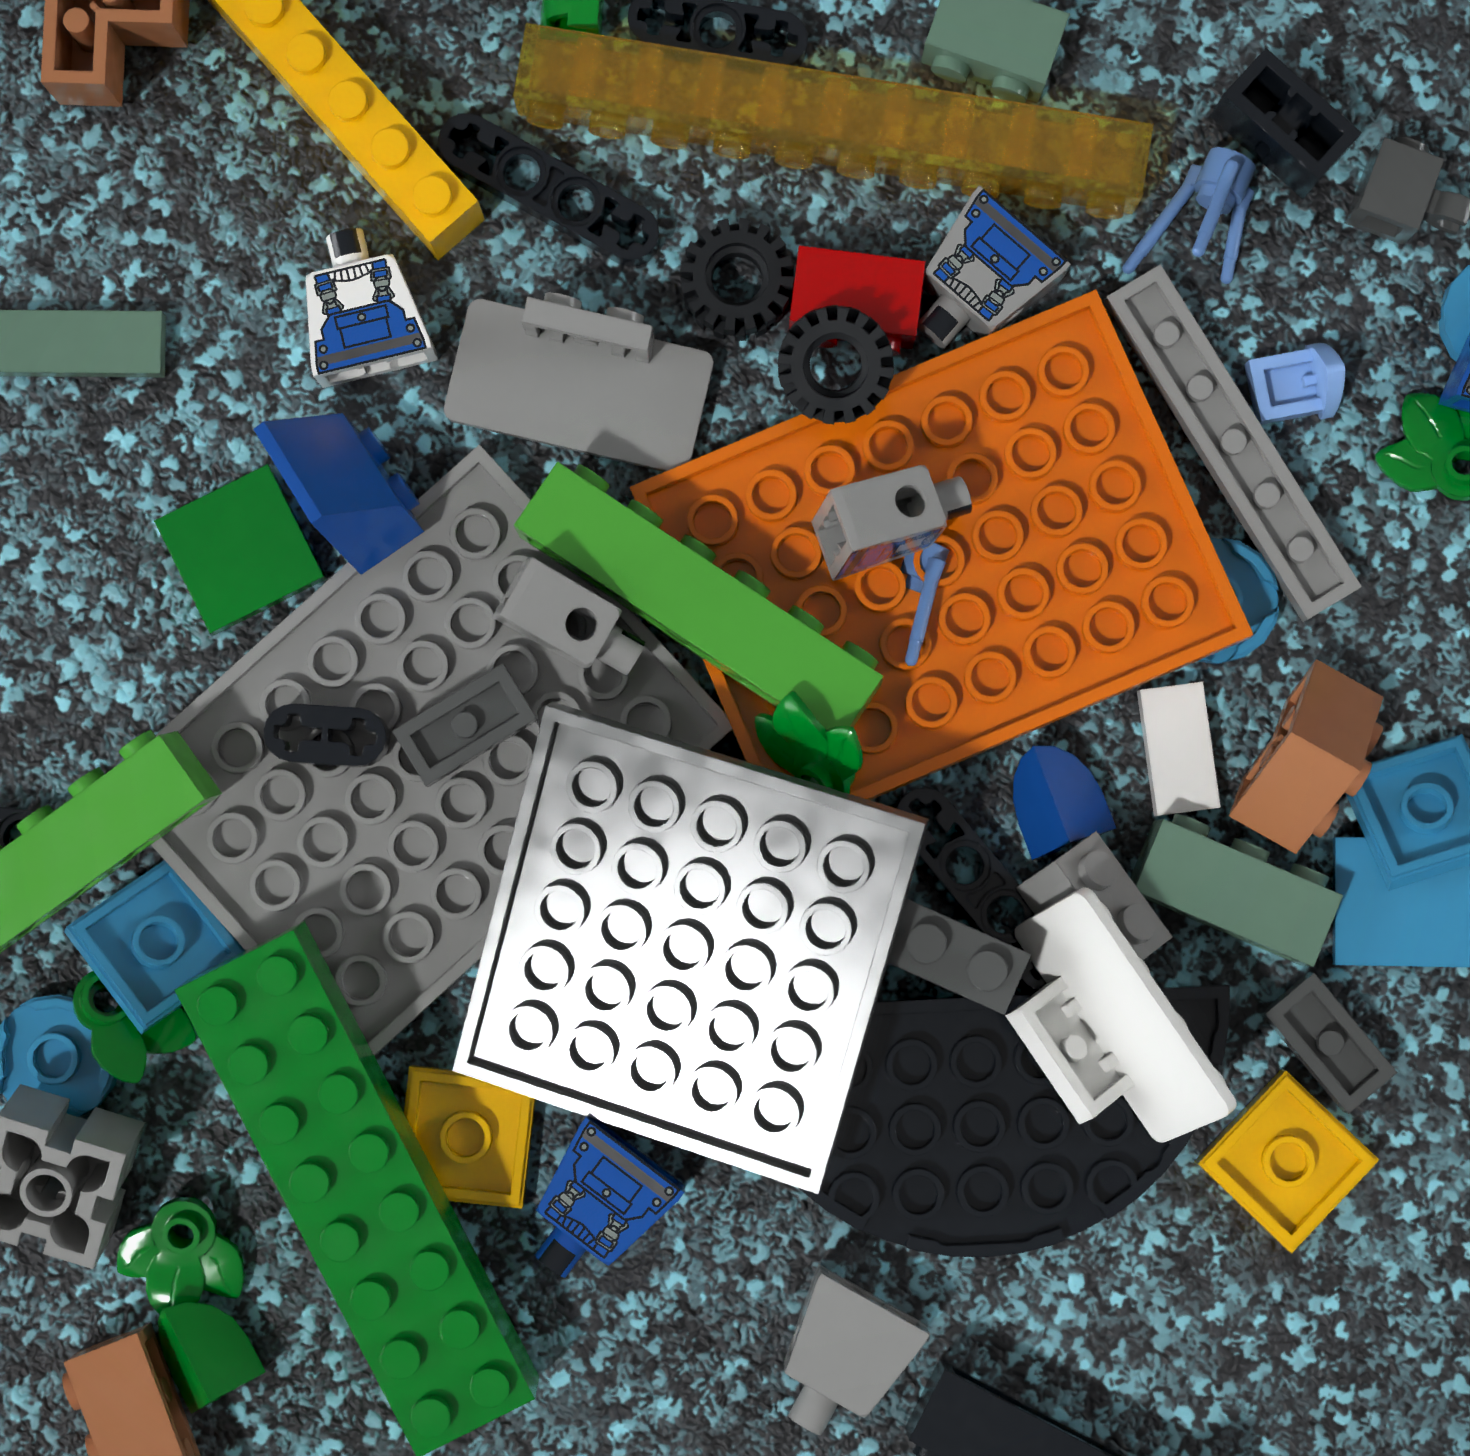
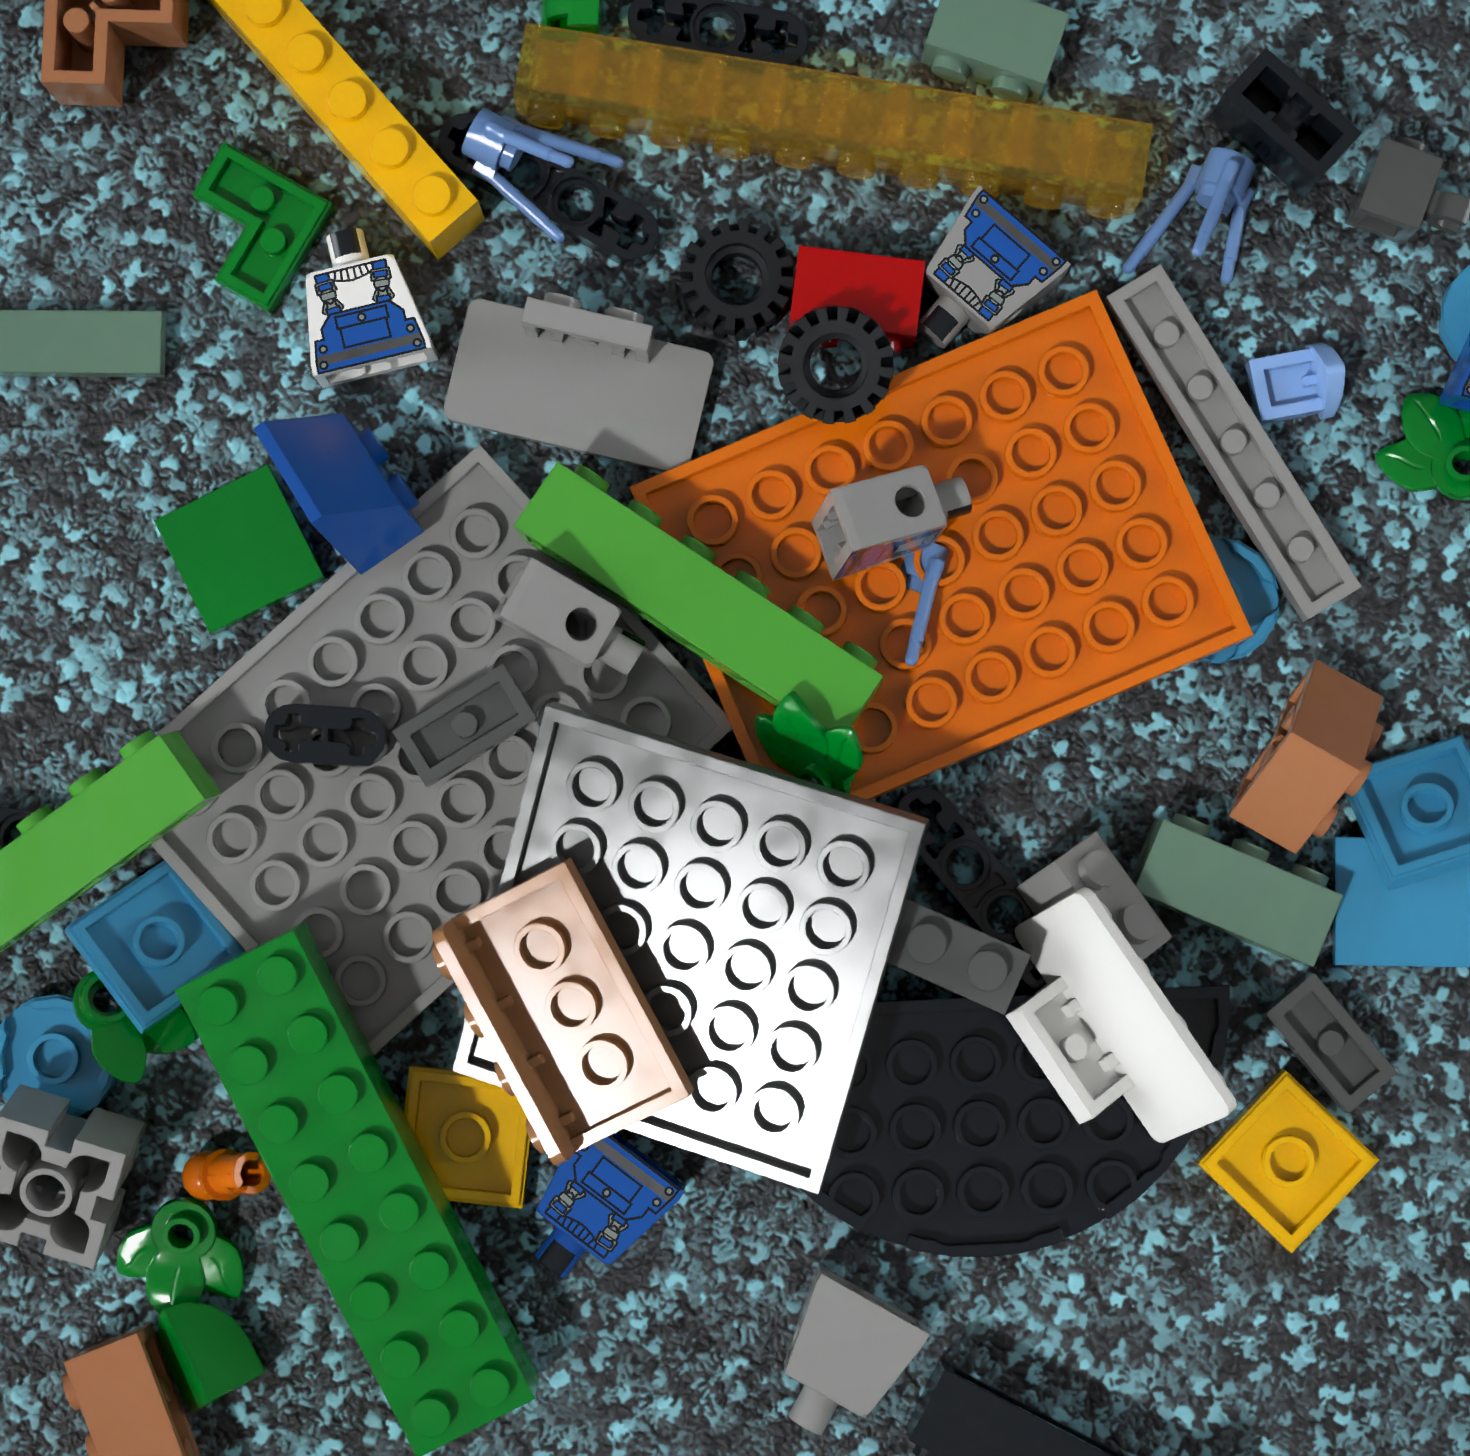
blue brick [1013,746,1116,860] -> none
white tile [1137,682,1221,816] -> none
none -> orange pin [181,1149,271,1201]
none -> green tile [192,141,335,315]
none -> bracket [432,857,695,1166]
none -> medium blue plant [461,108,624,243]

